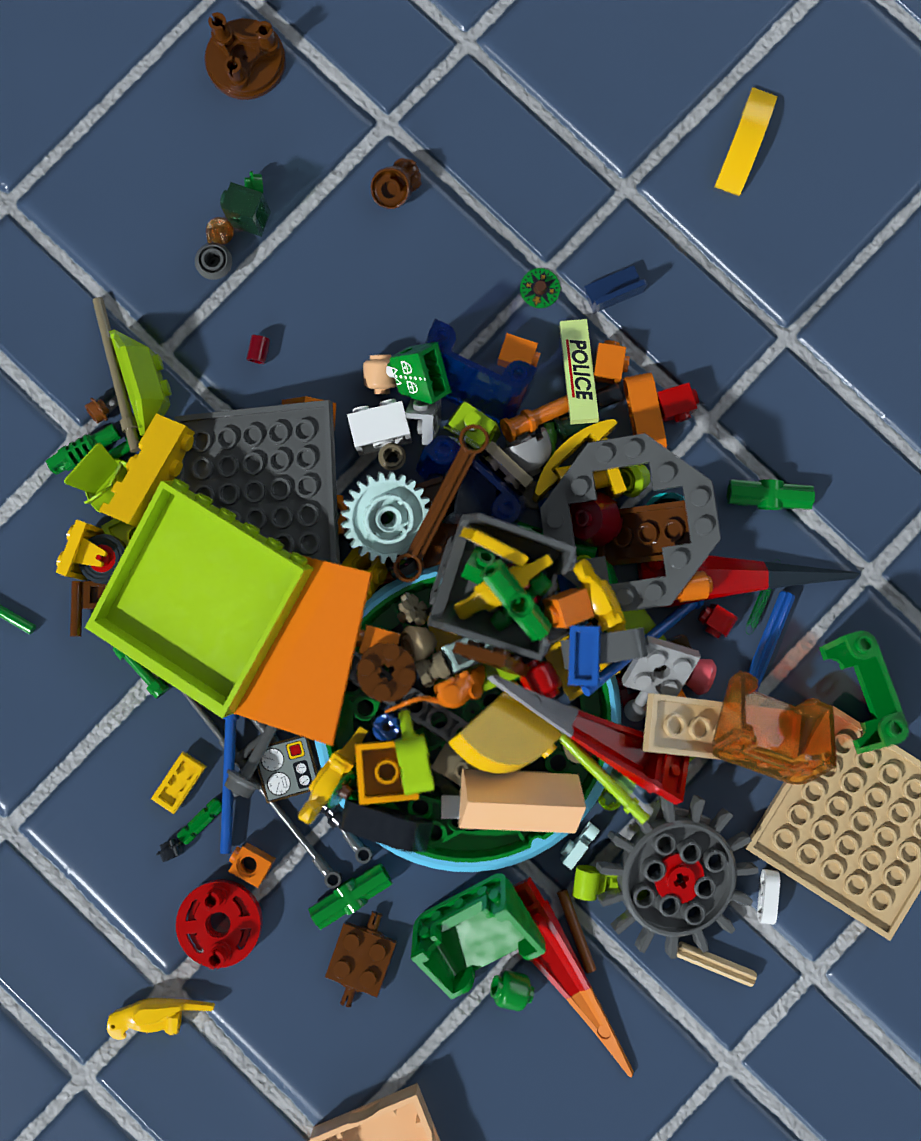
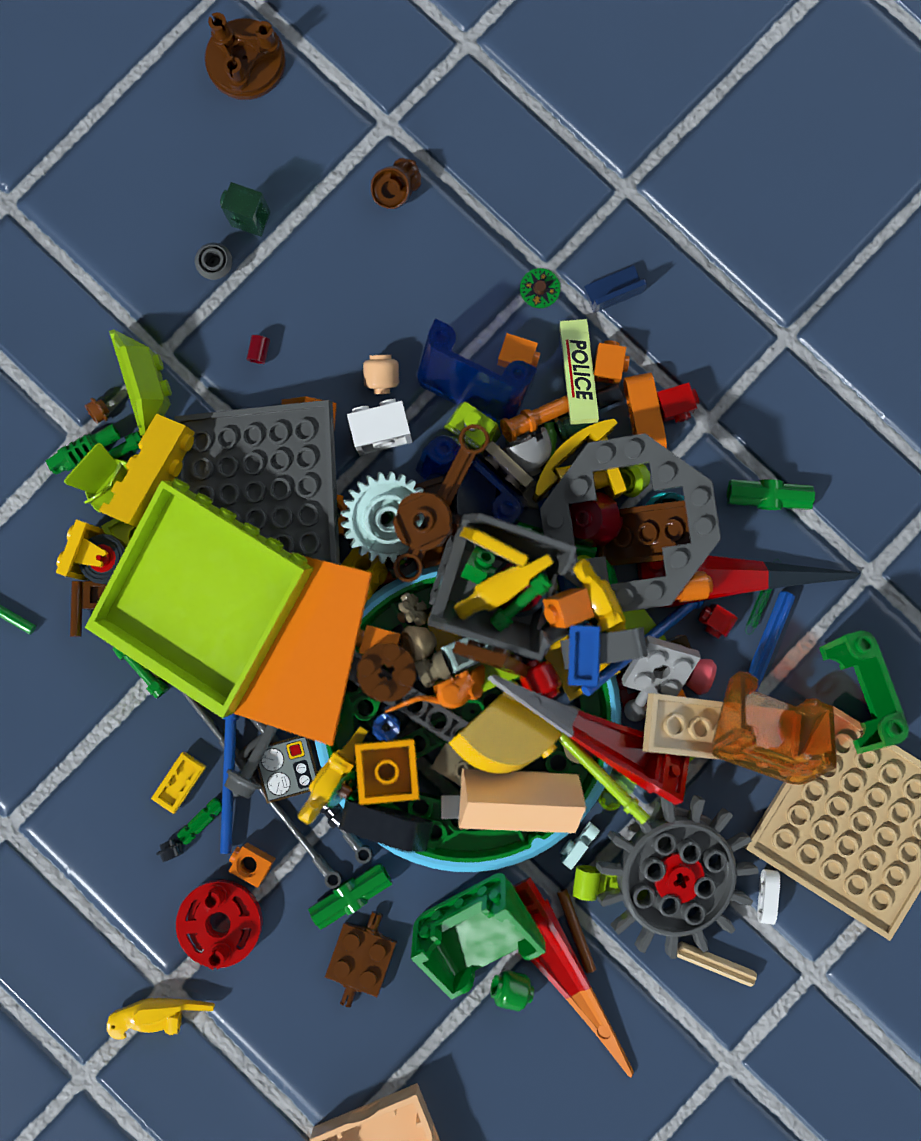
dark tan bar [92,297,141,452] -> none
clear orange plate [206,217,234,244] -> none
green plate [244,171,263,199] -> none
dark tan cone [378,443,406,470] -> none
green torso [386,342,451,404] -> none
lime beam [394,710,434,796] -> none
light grey bracket [406,398,441,446] -> none
green piece [480,559,552,642] -> none
yellow slope [714,87,778,196] -> none
none -> reddish brown plate [393,492,453,551]

